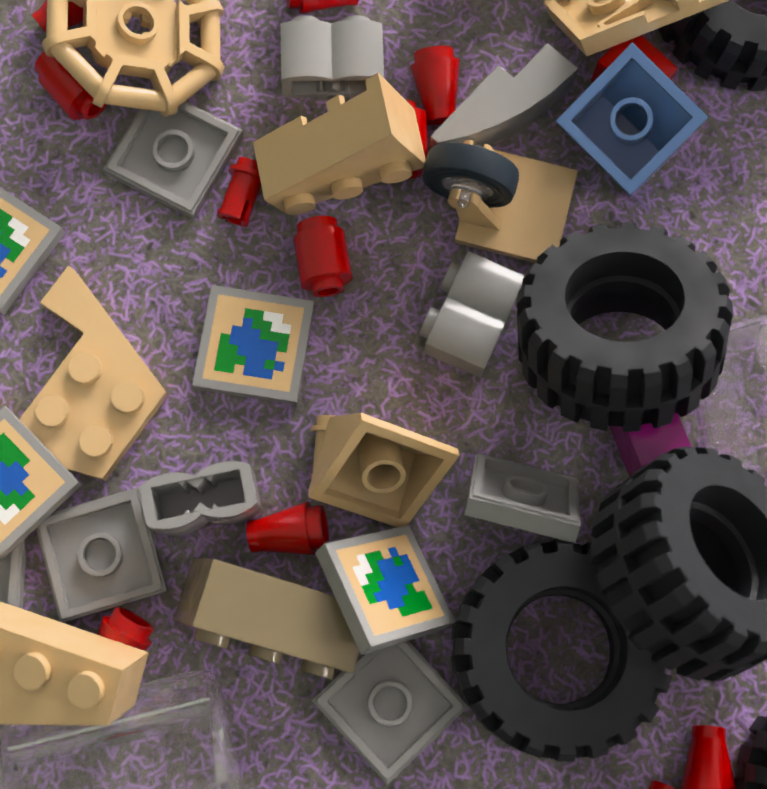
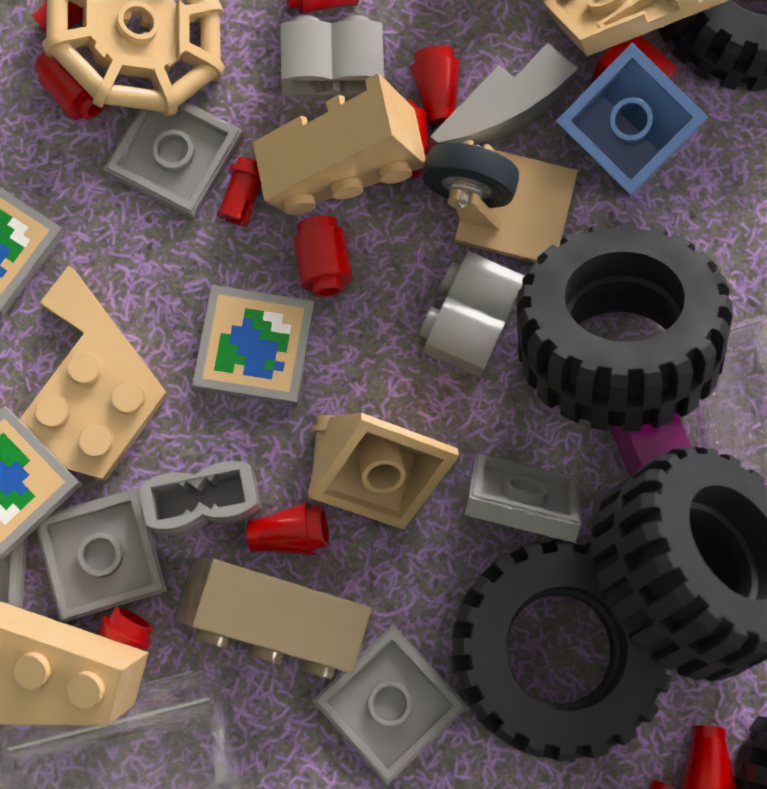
tile [315,525,455,655] -> none

